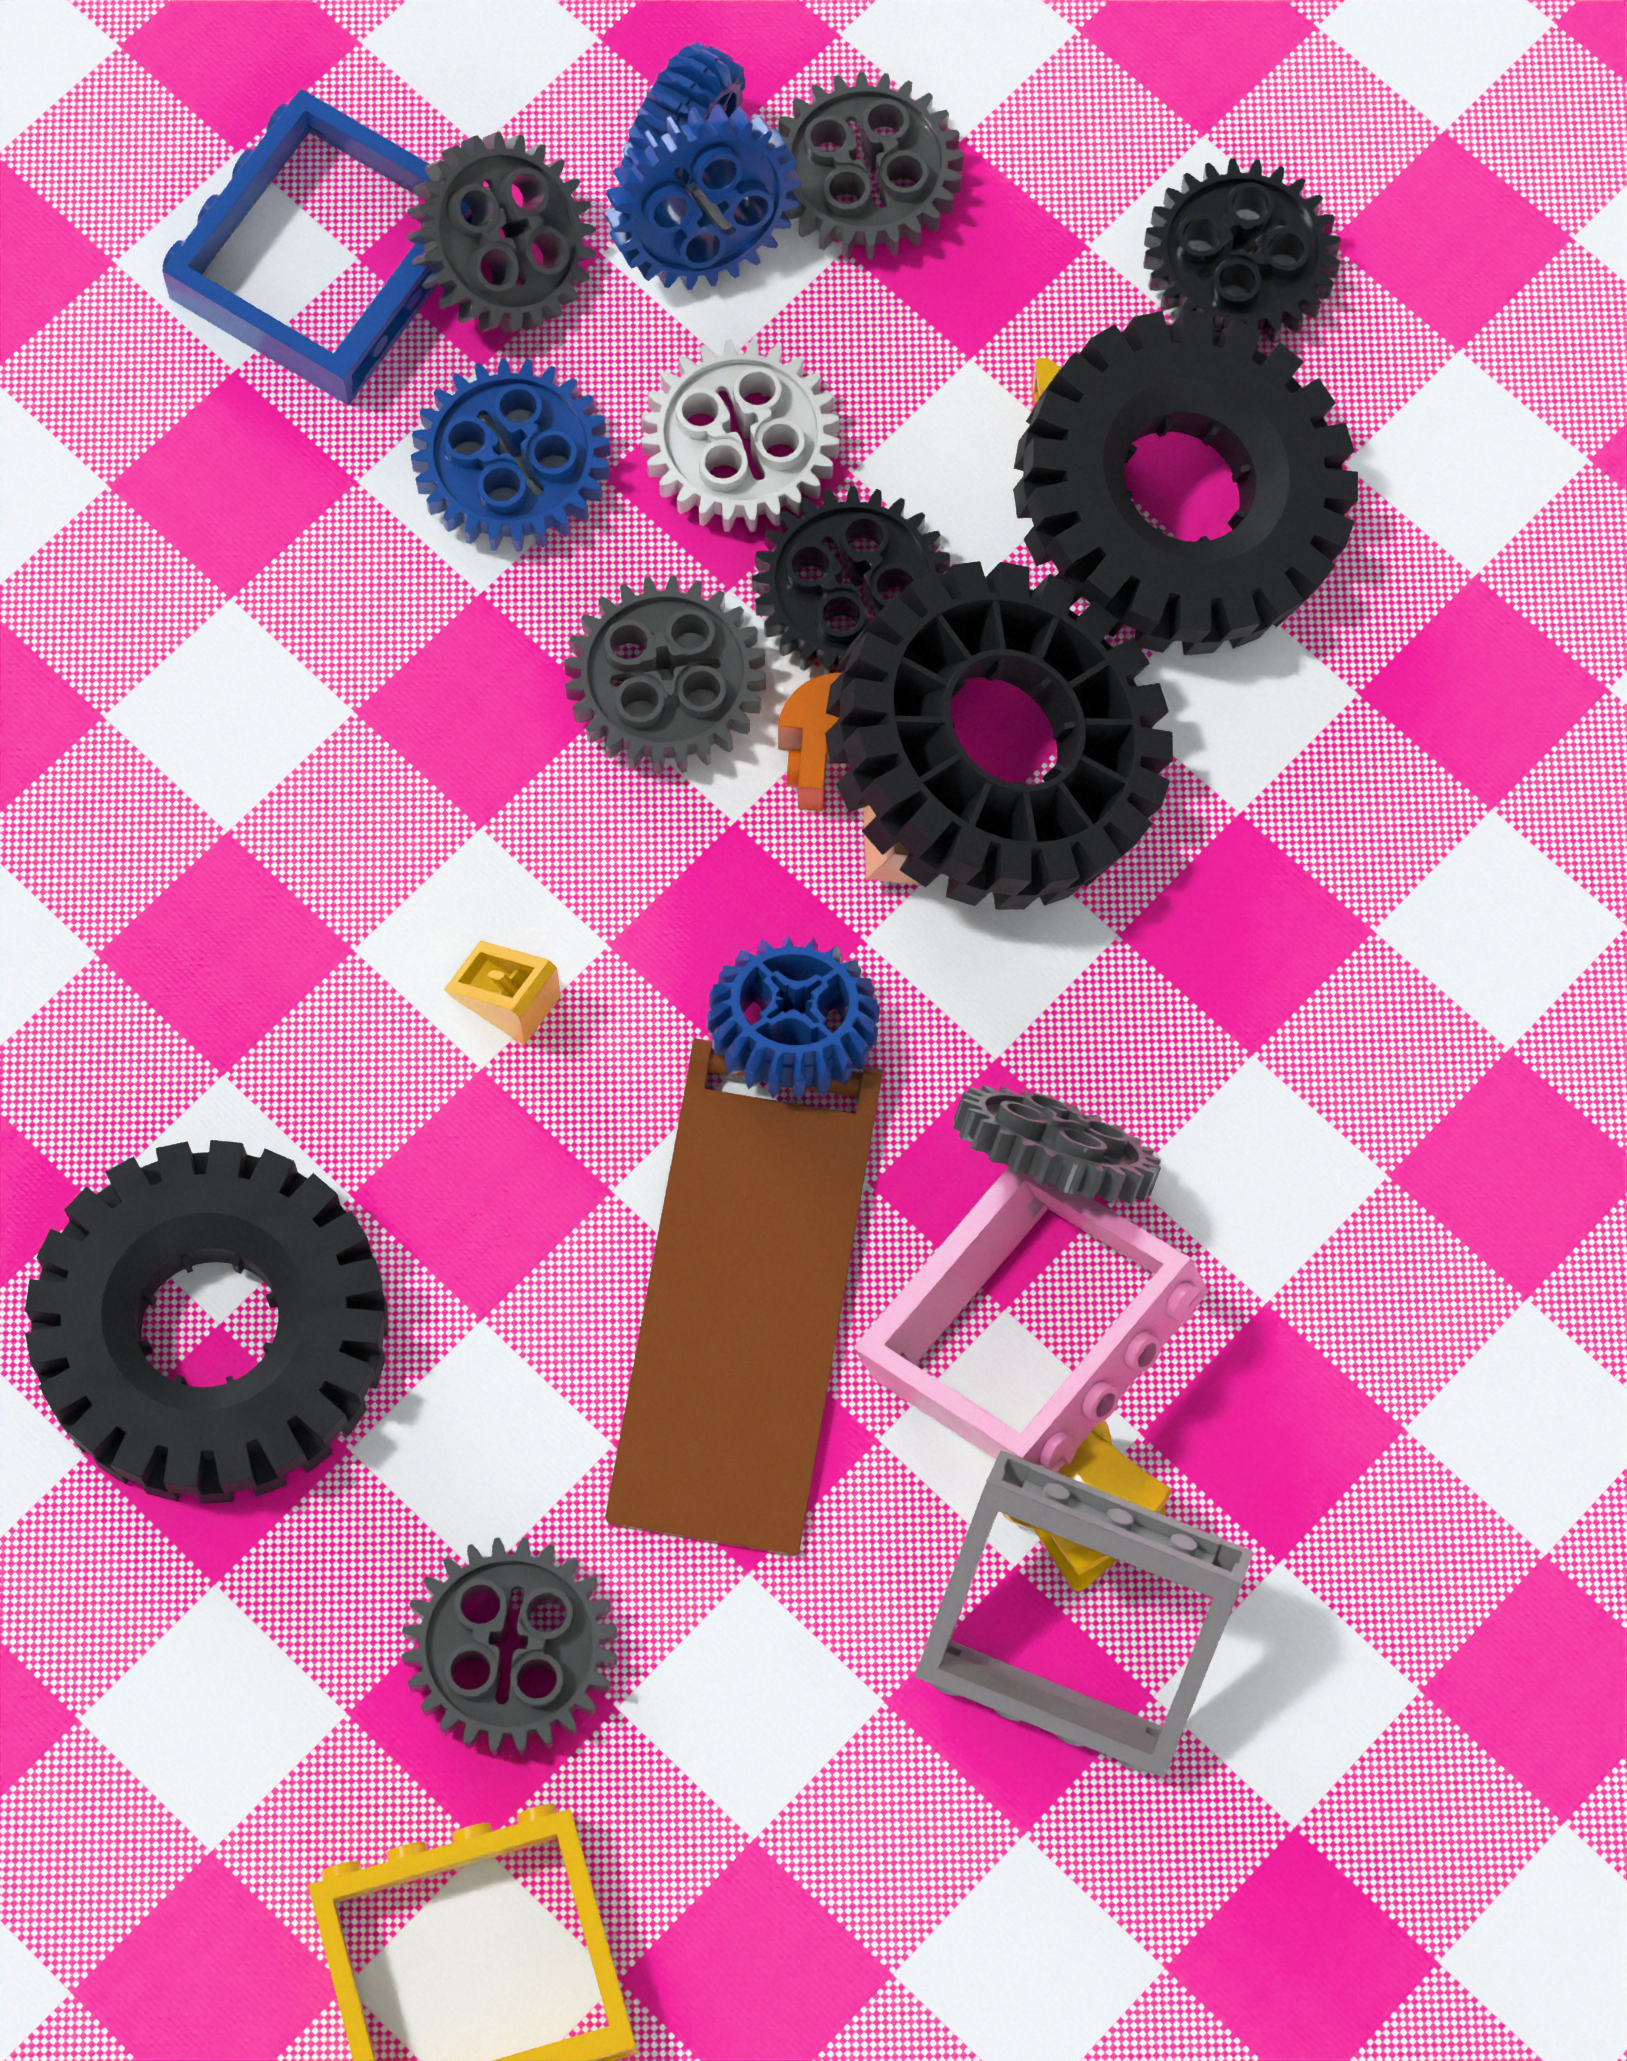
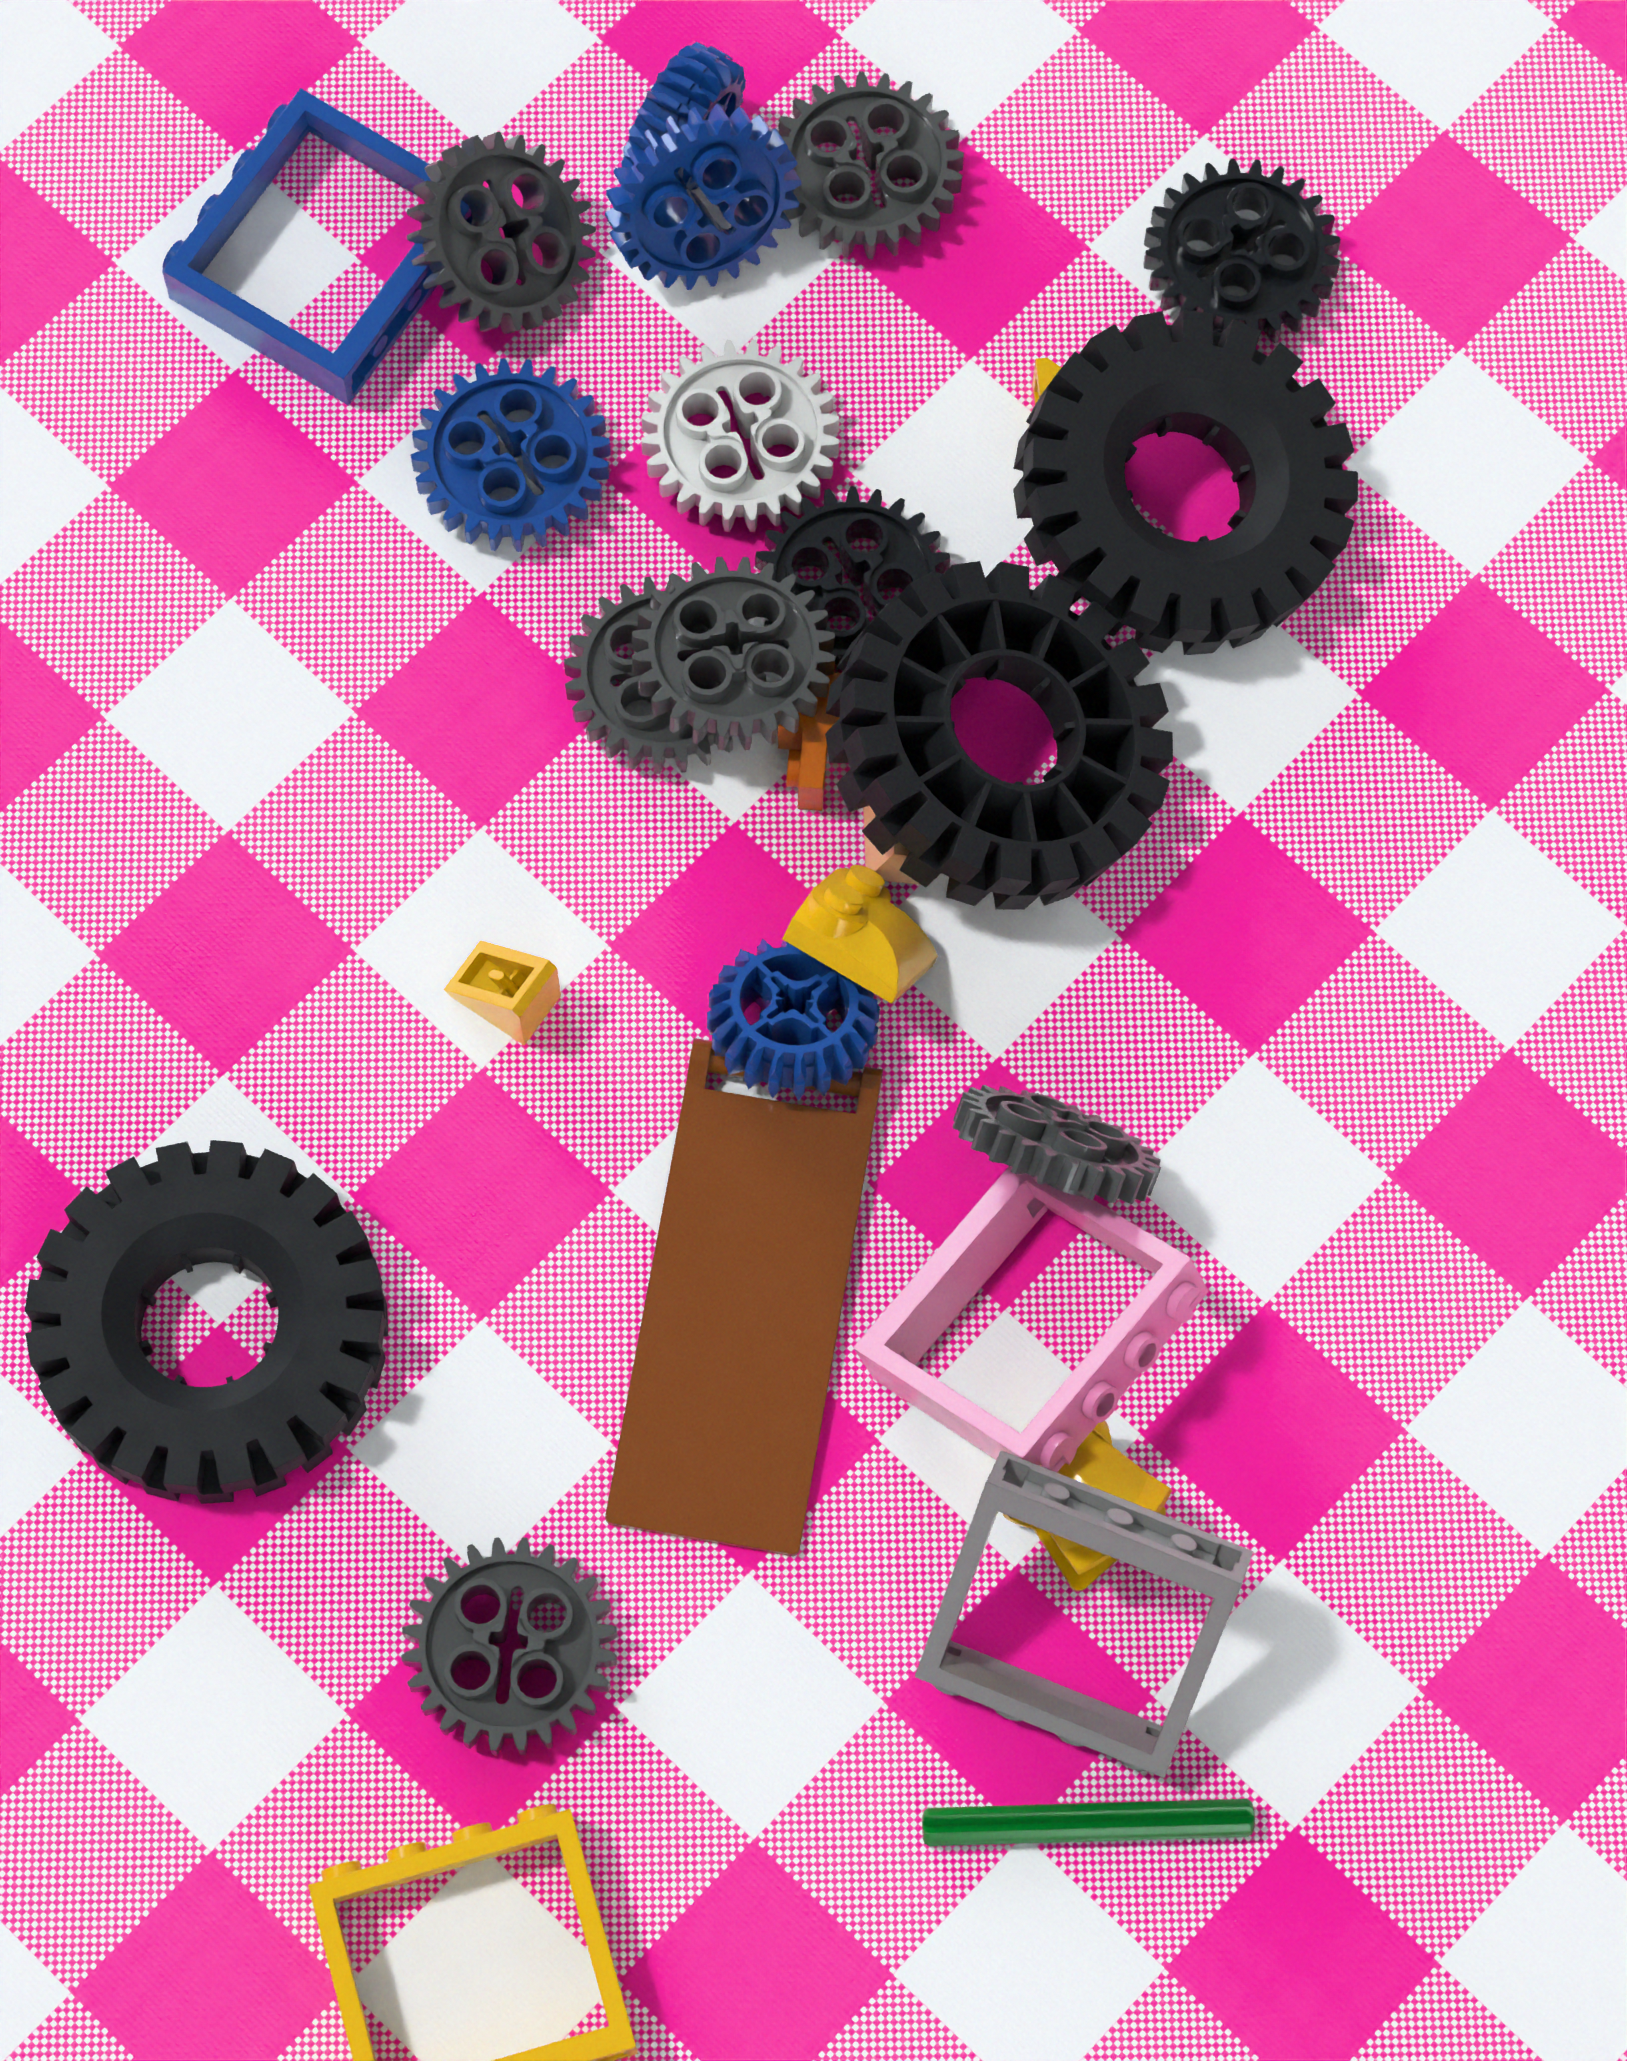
none -> dark grey gear [631,556,836,750]
none -> yellow slope [782,865,938,1004]
none -> green axle [922,1799,1255,1846]

